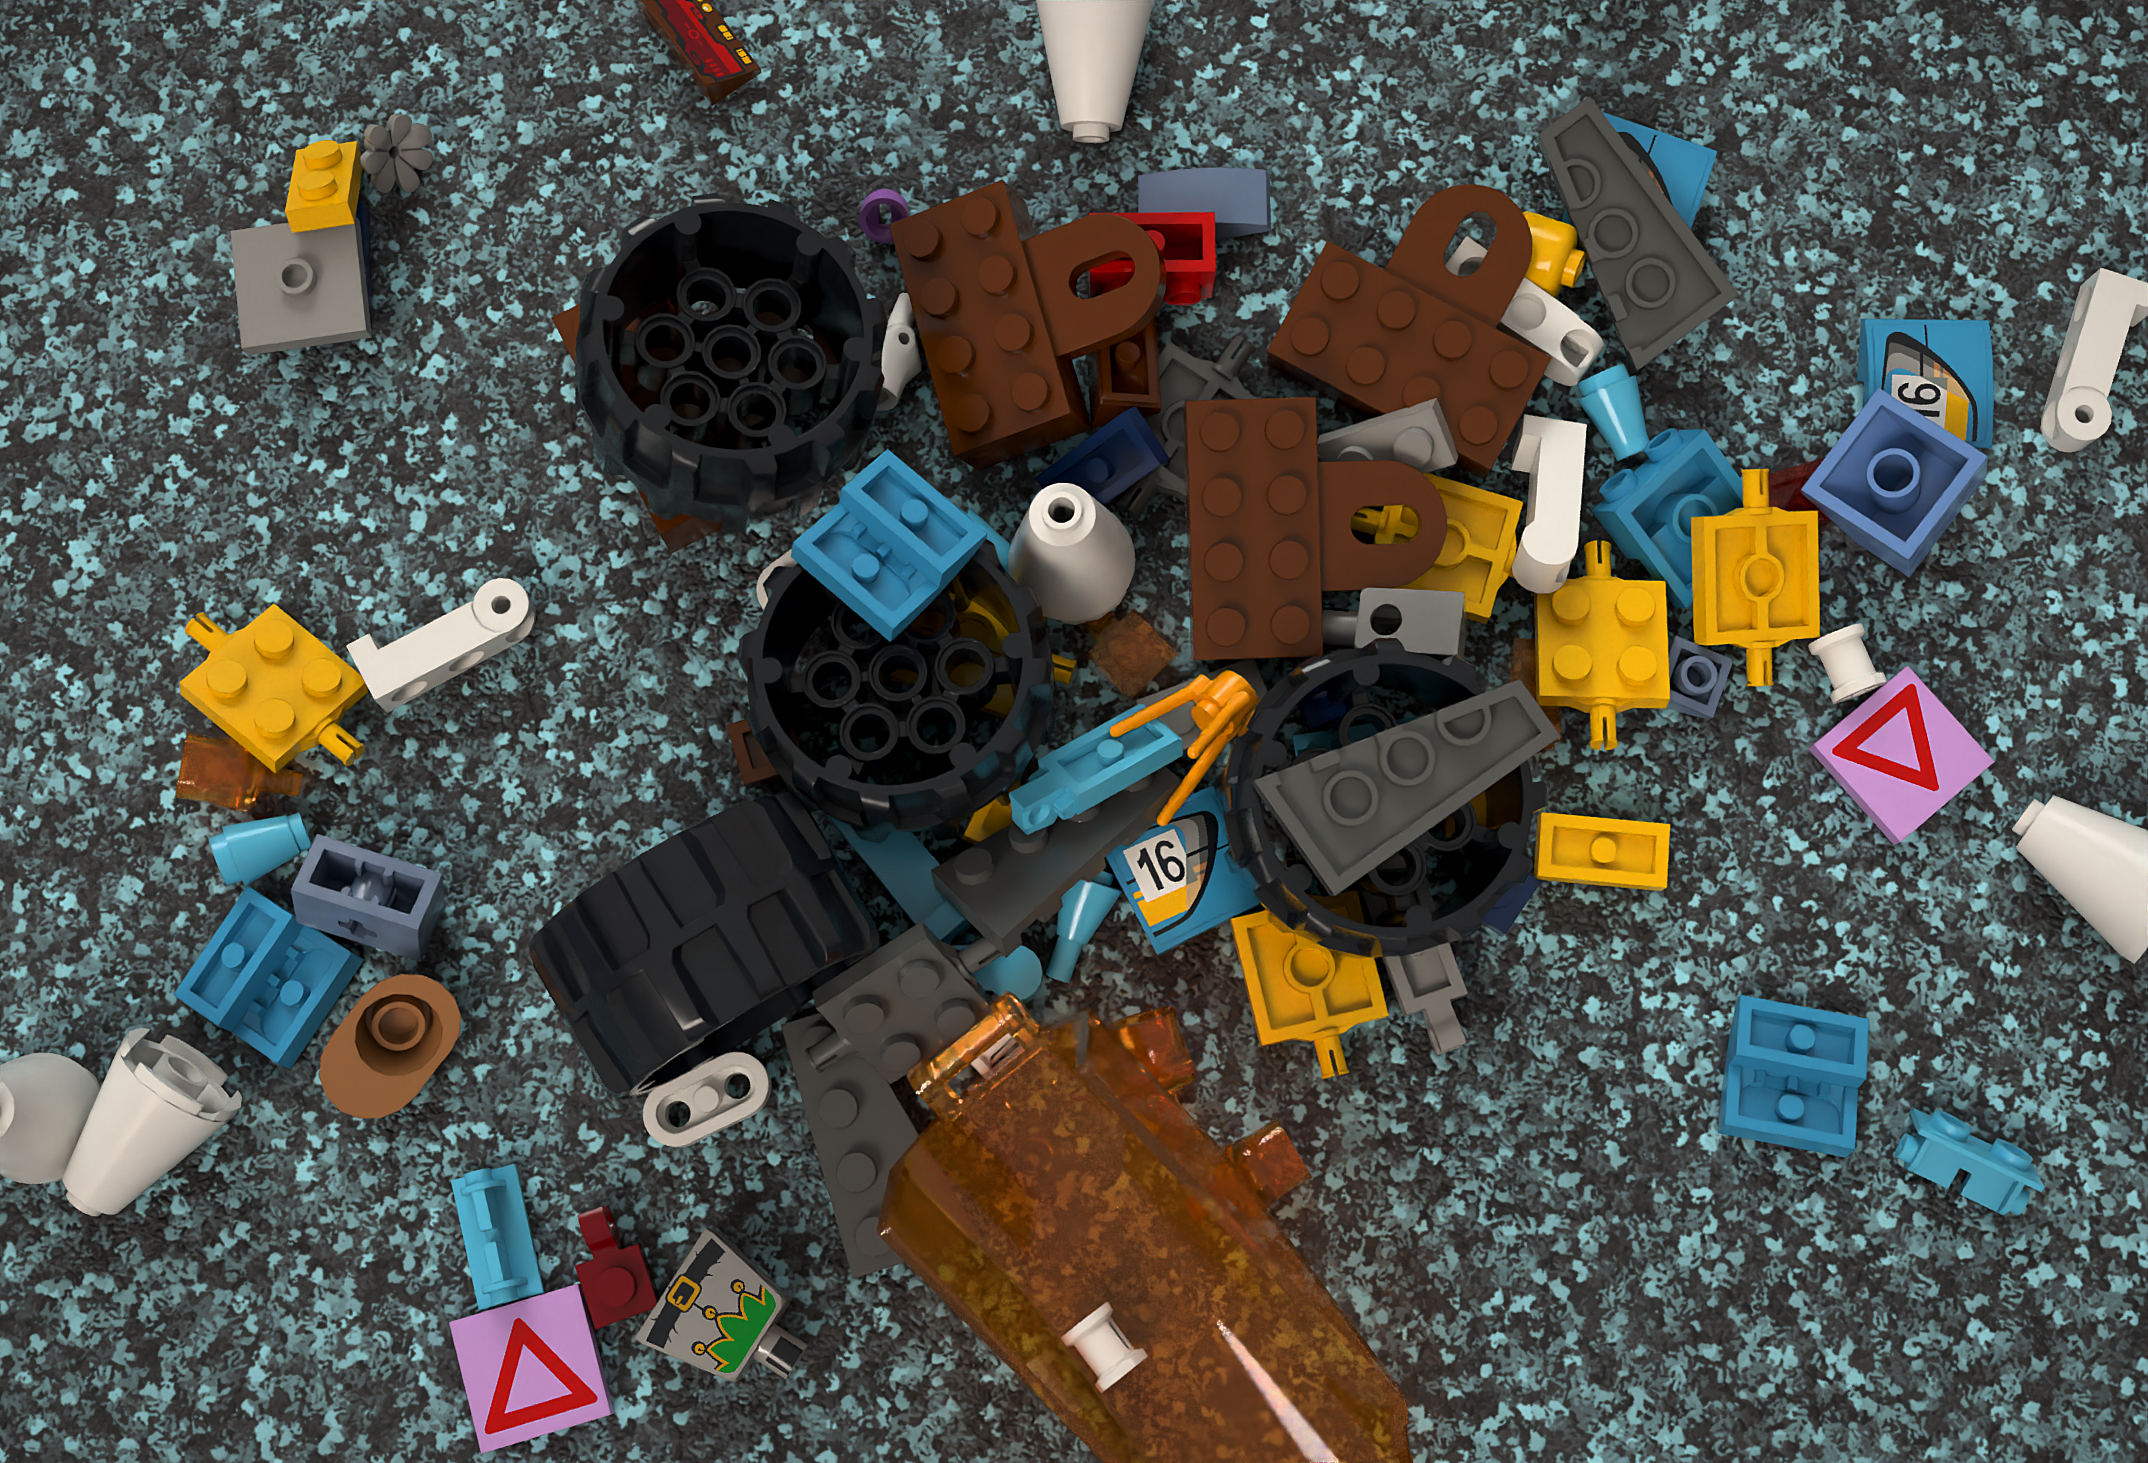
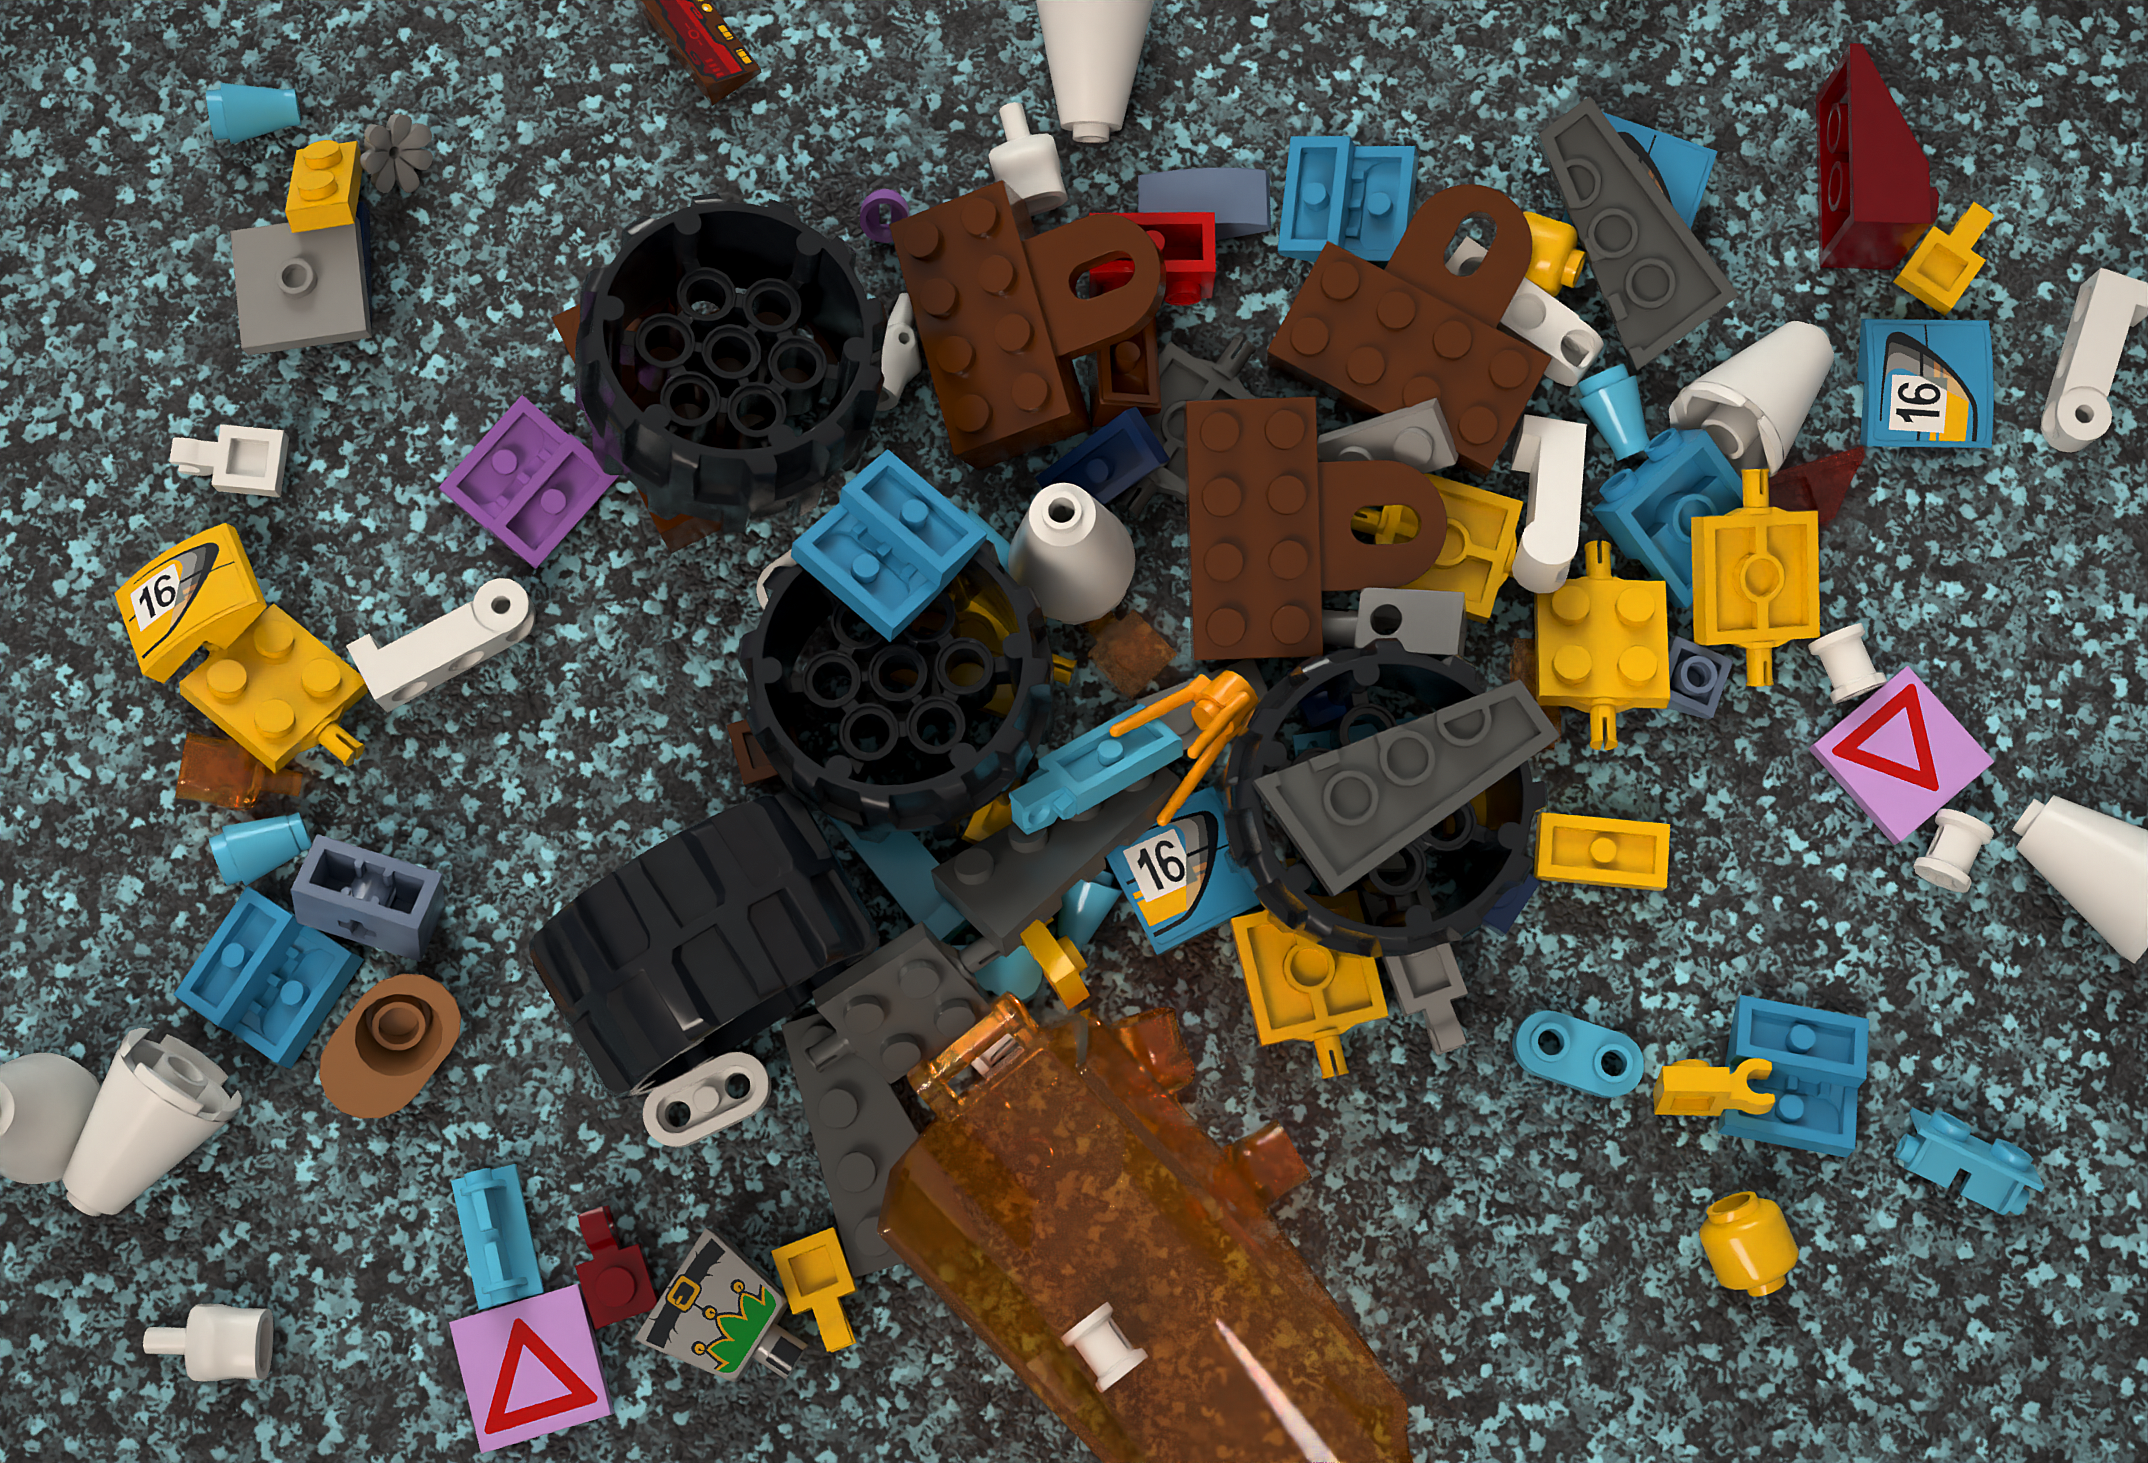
medium blue slope [1801,388,1988,577] -> none
none -> yellow slope [114,523,267,684]
none -> white piece [143,1304,274,1381]
none -> white plate [169,424,289,497]
none -> medium azure cone [206,83,301,145]
none -> medium lavender slope [439,395,619,570]
none -> yellow plate [771,1227,858,1353]
none -> white piece [989,102,1068,216]
none -> yellow plate [1020,917,1090,1010]
none -> dark azure slope [1277,136,1419,270]
none -> medium azure plate [1512,1010,1644,1098]
none -> yellow plate [1653,1058,1775,1116]
none -> white cone [1669,321,1834,480]
none -> yellow head [1699,1191,1799,1297]
none -> dark red slope [1816,43,1939,270]
none -> yellow plate [1893,202,1995,316]
none -> white bush [1913,809,1994,893]

